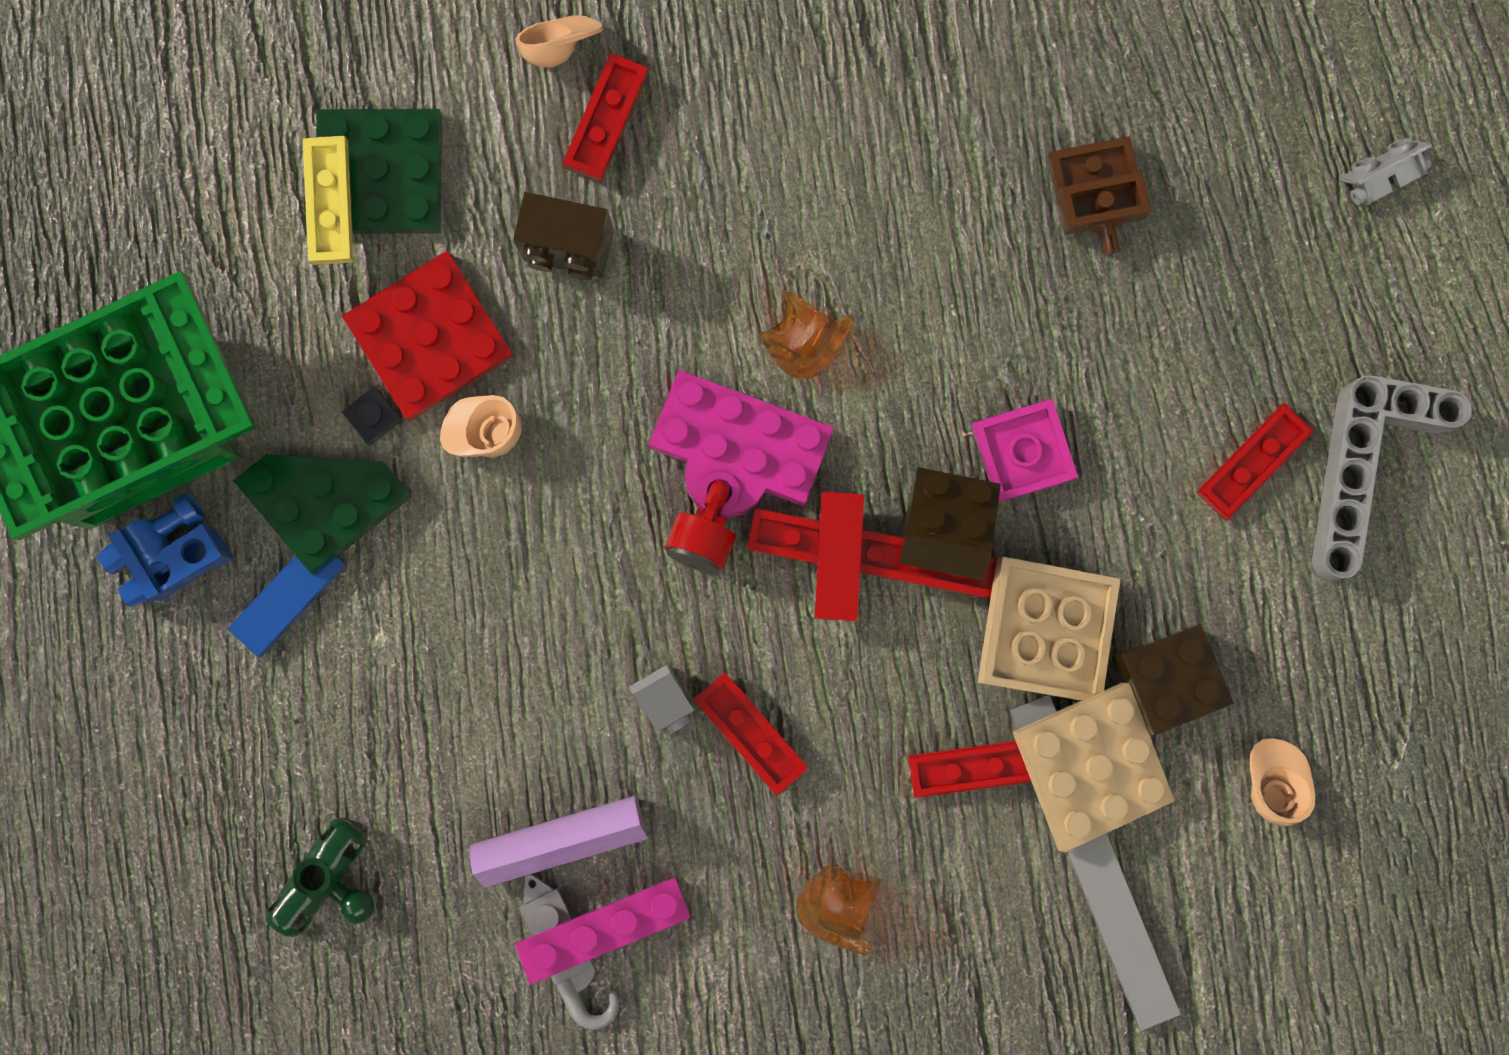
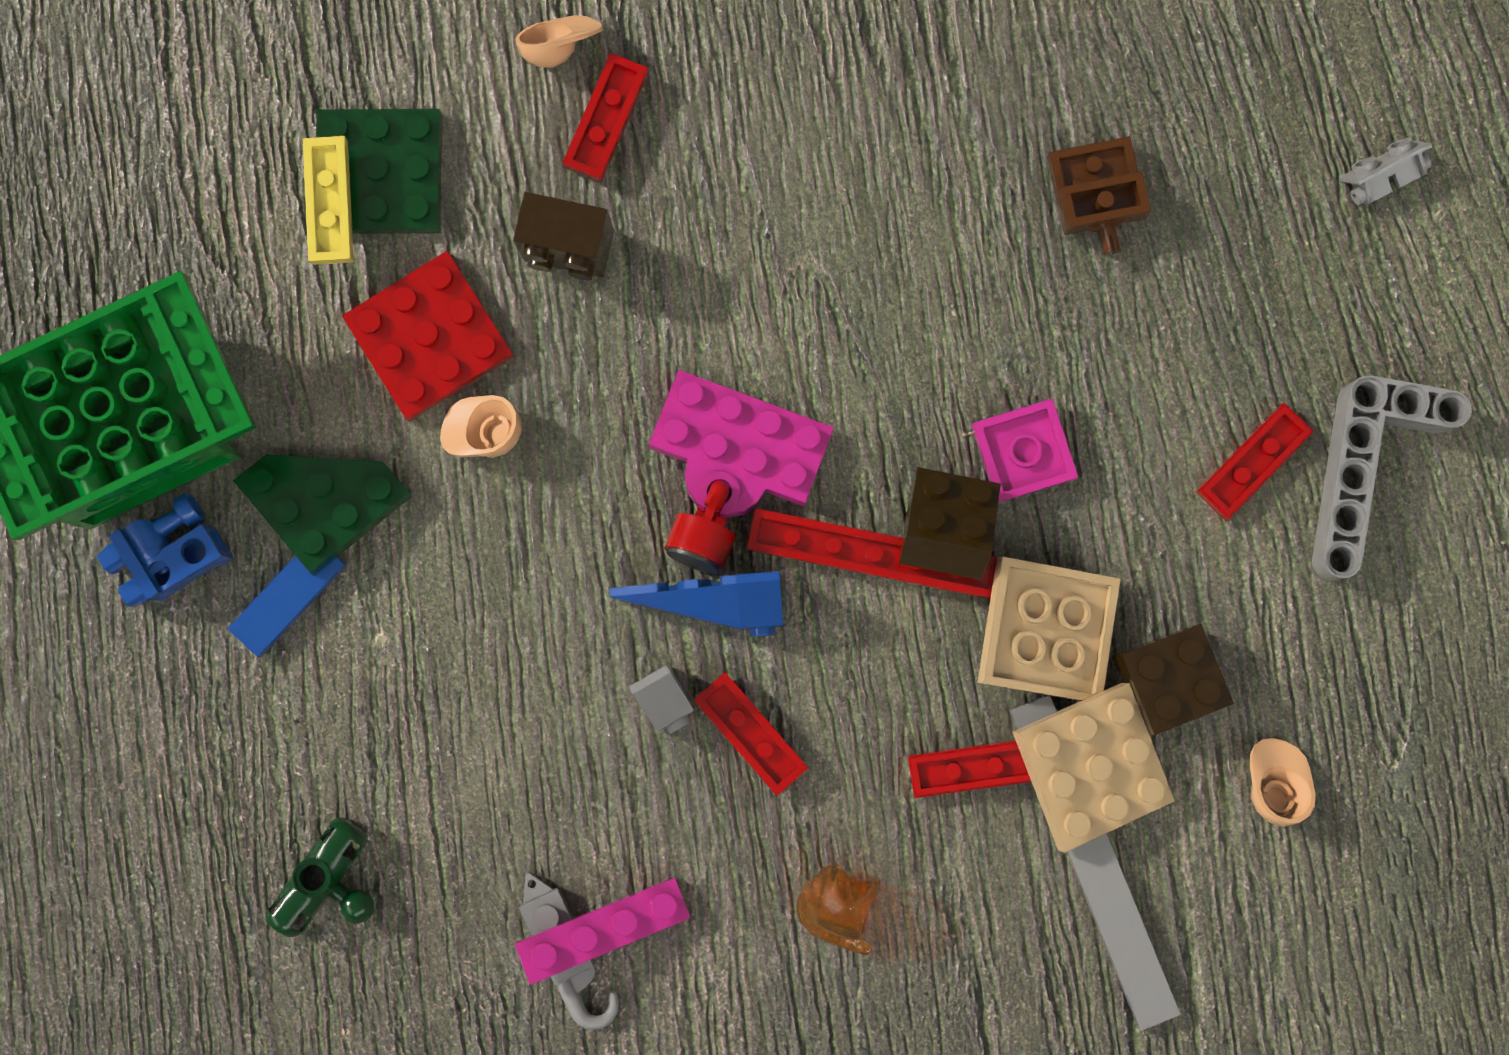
black plate [341,386,403,446] -> none
lavender brick [470,795,648,887] -> none
clear orange piece [760,291,854,379] -> none
red tile [814,492,864,622] -> none
none -> blue wedge [609,571,783,637]

